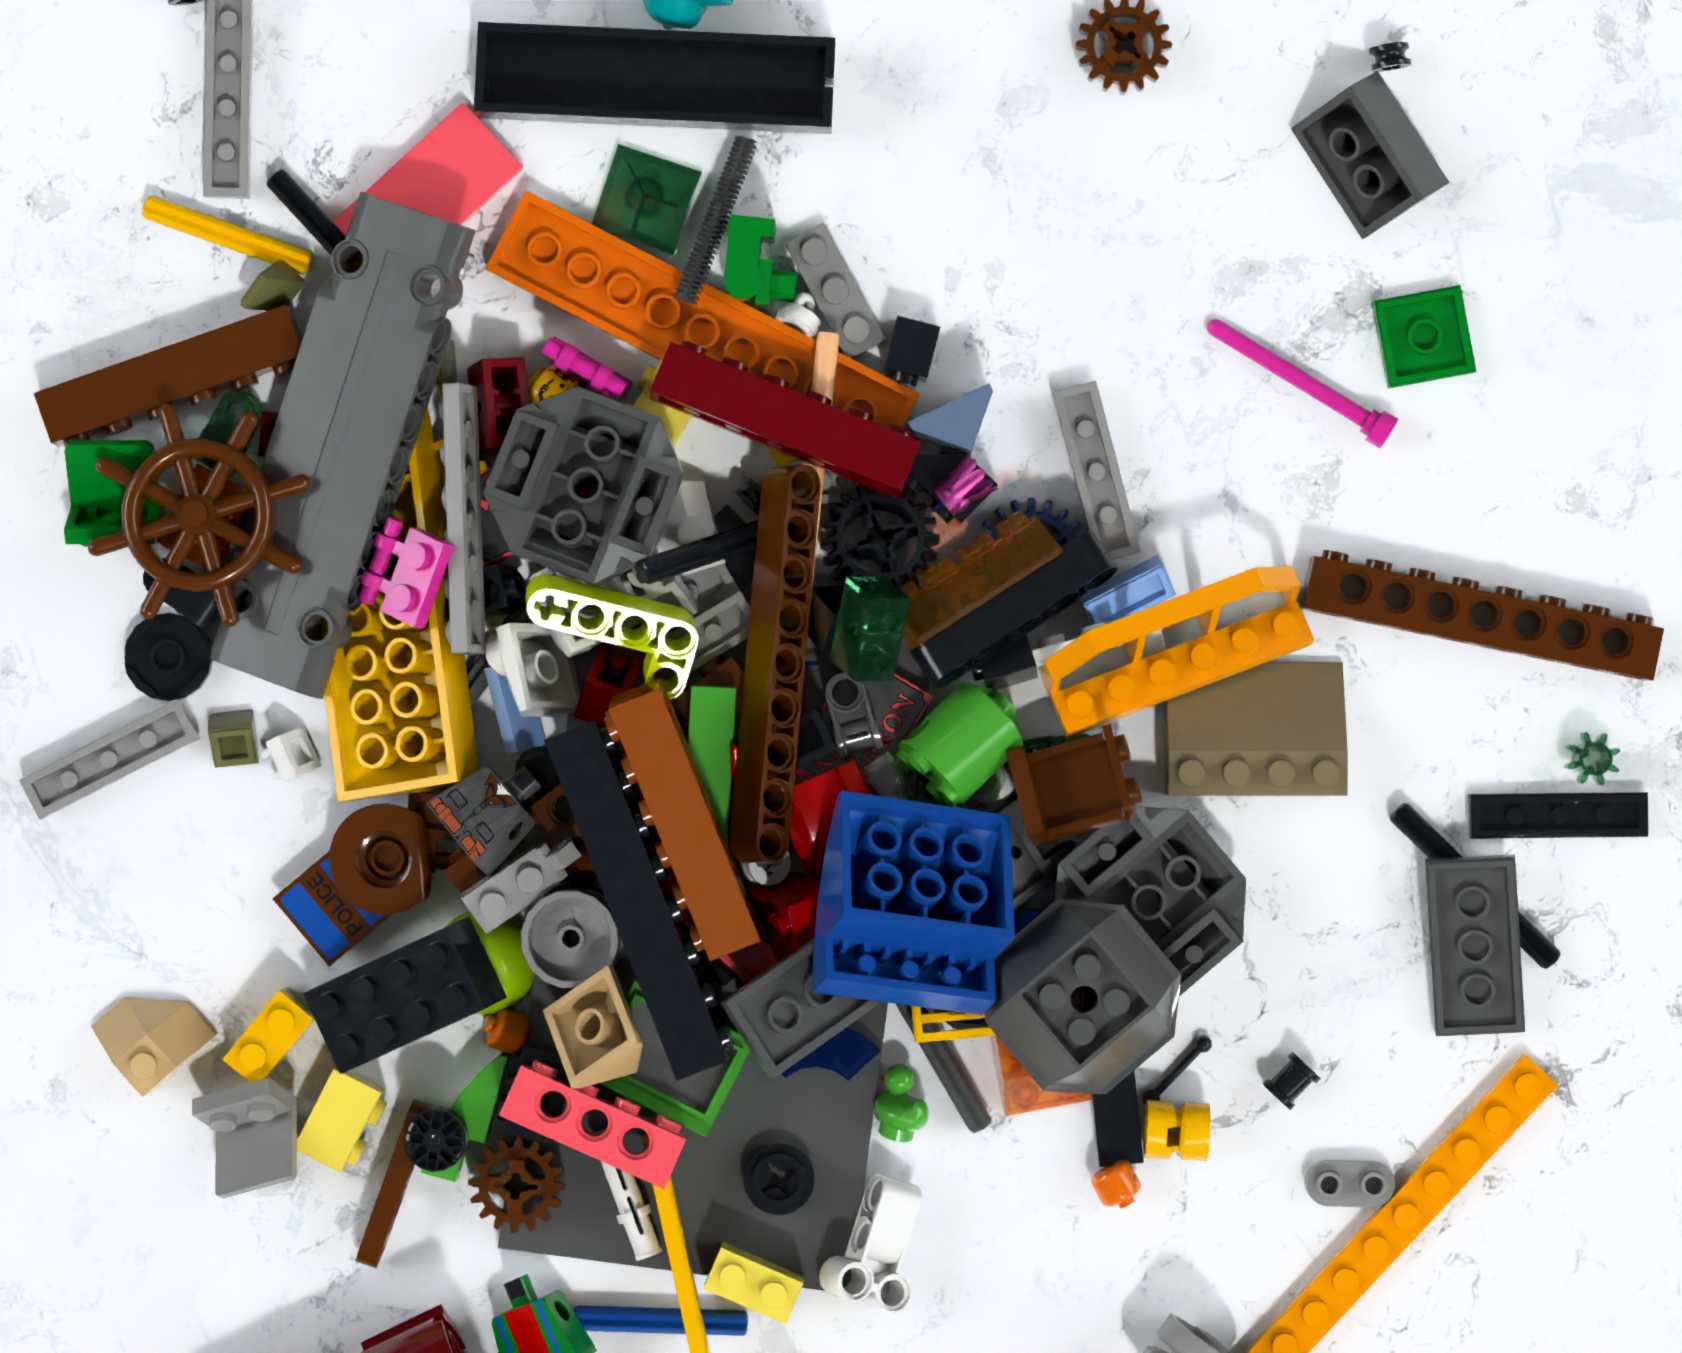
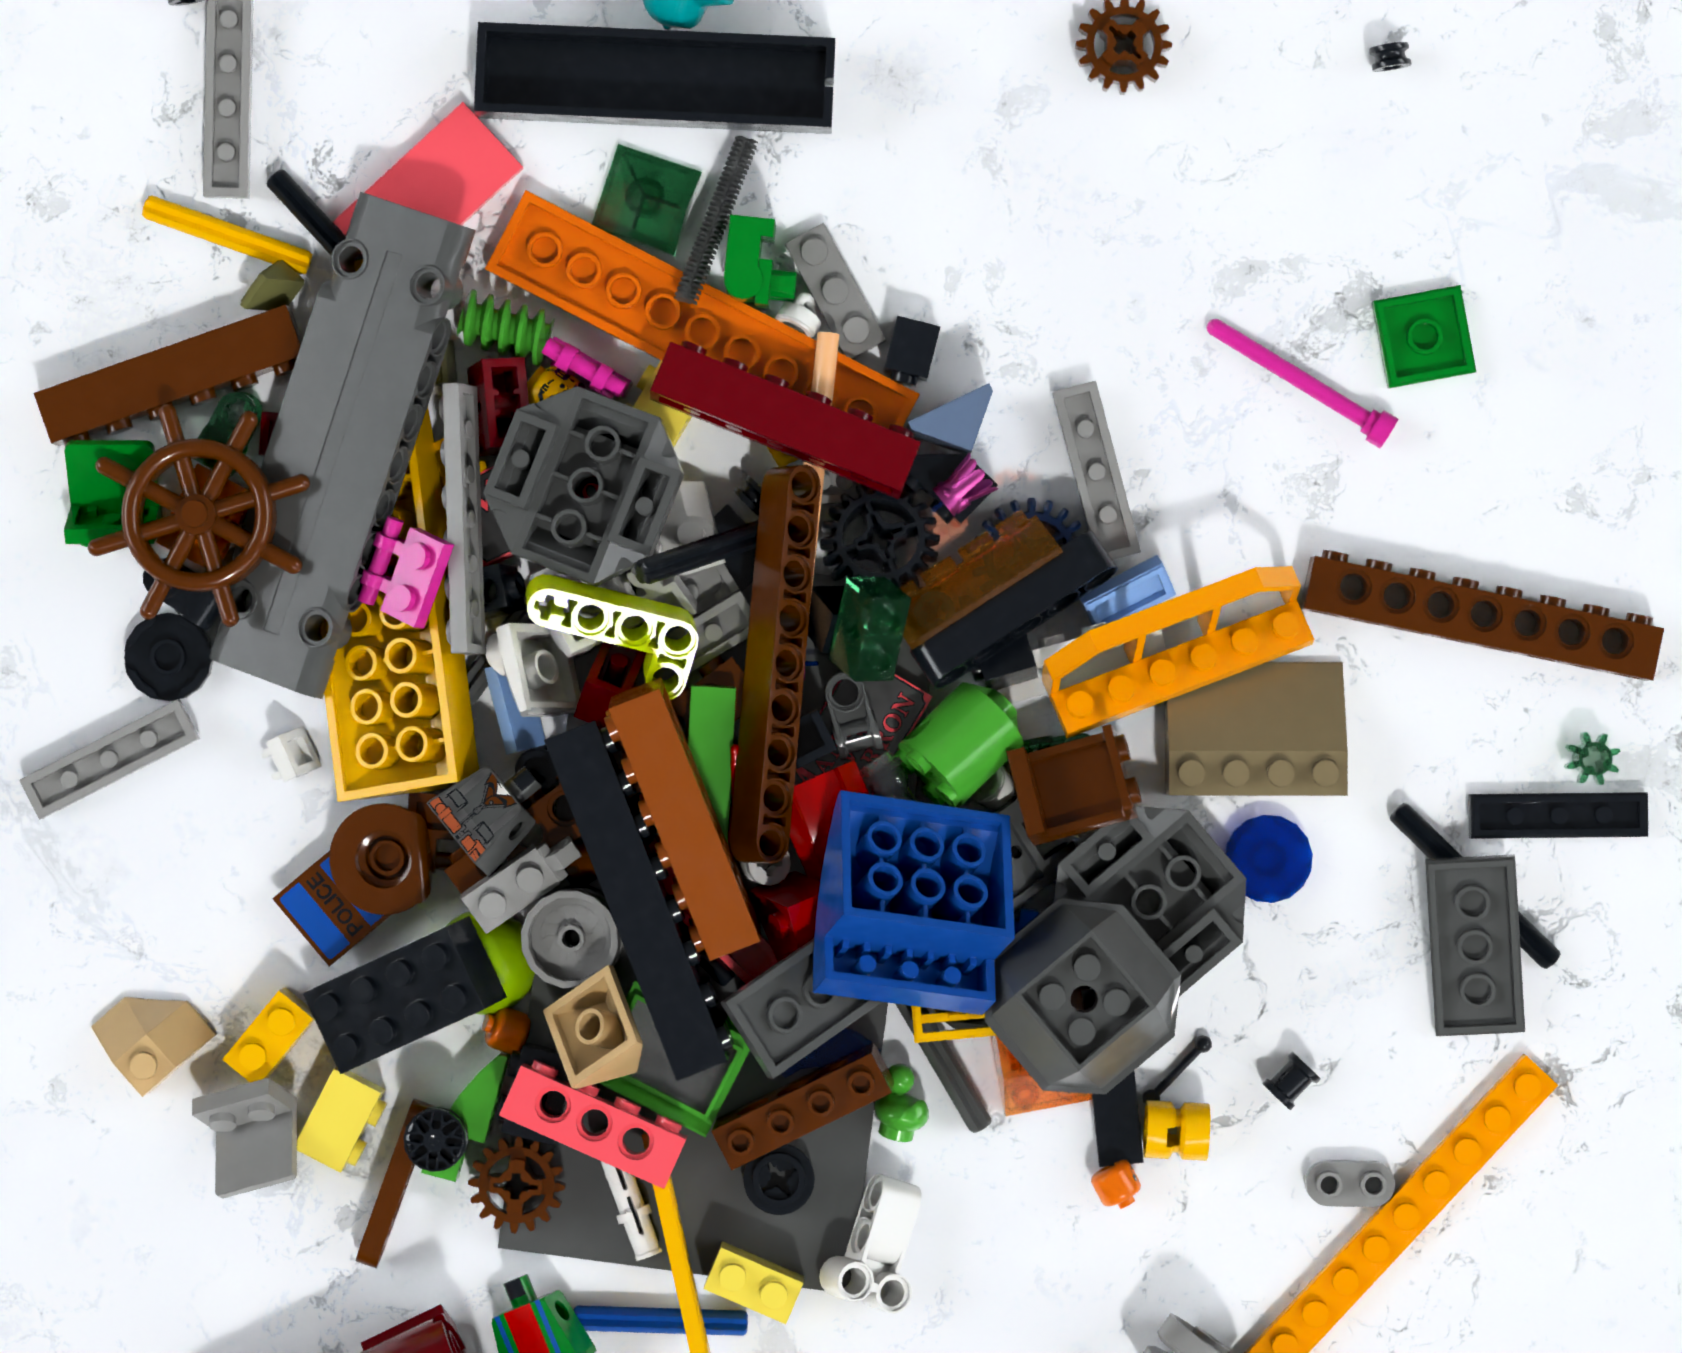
olive slope [208,709,259,768] -> none
dark grey slope [1291,71,1450,240] -> none
none -> bright green piece [456,289,555,366]
none -> reddish brown brick [711,1042,894,1171]
none -> clear blue tile [1224,815,1313,903]

